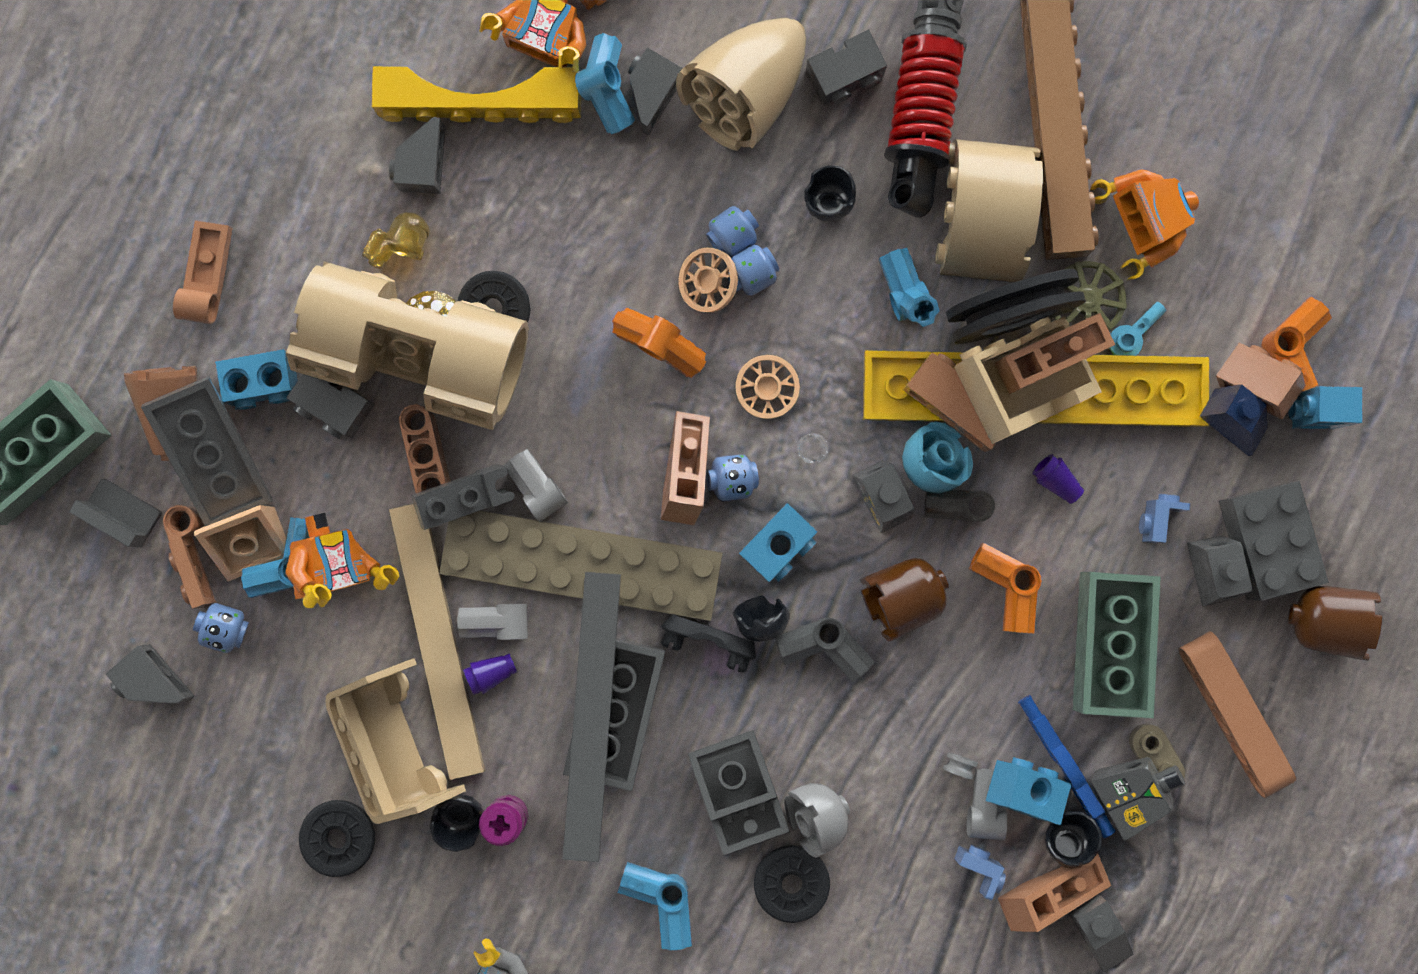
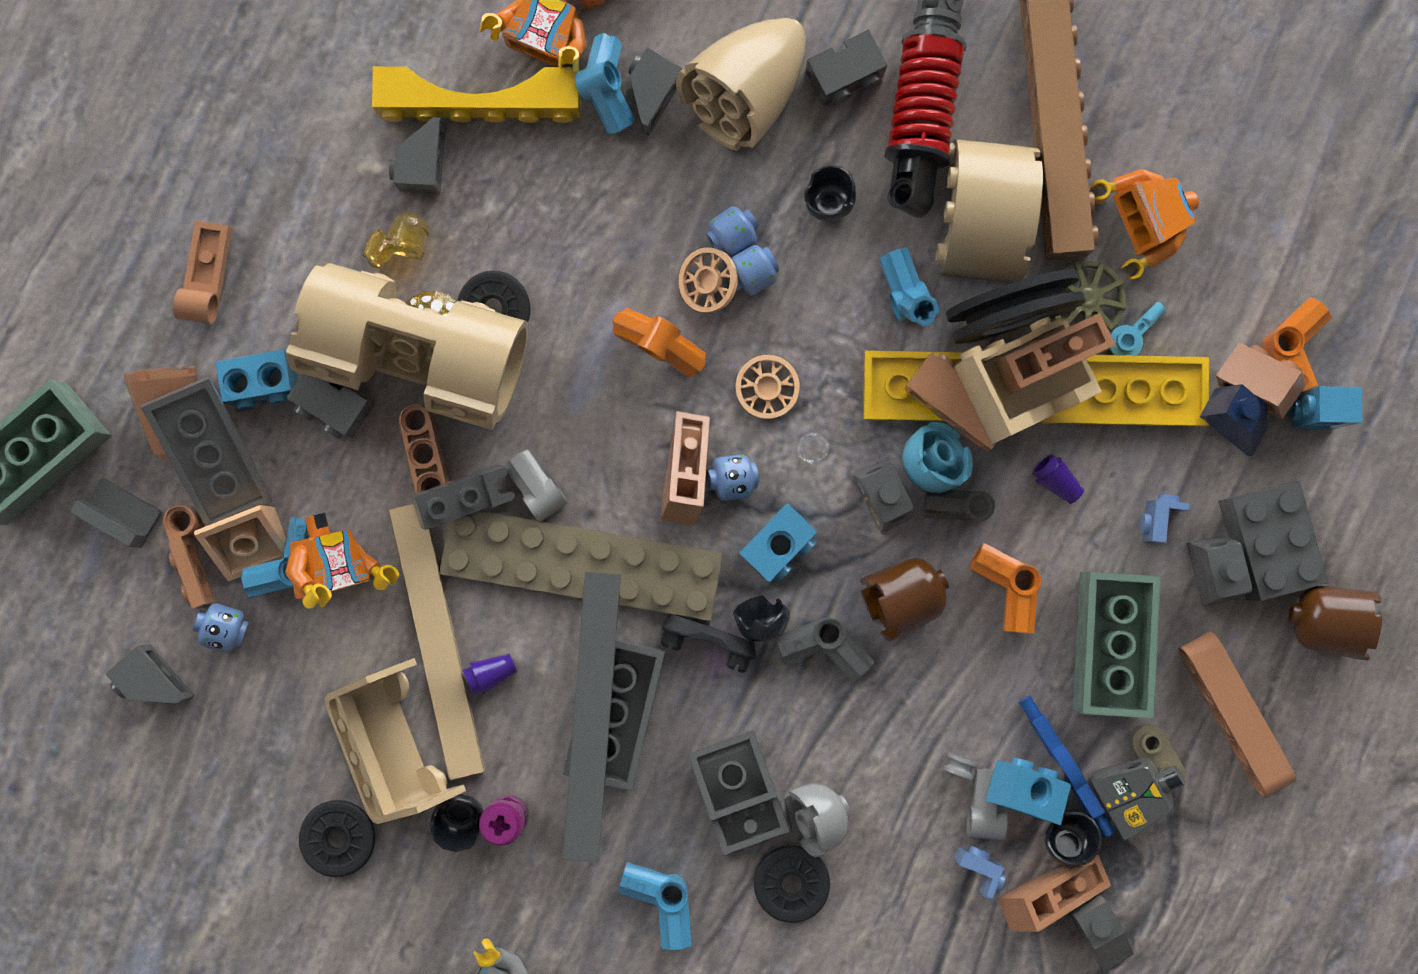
light grey piece [457,604,528,640] -> none

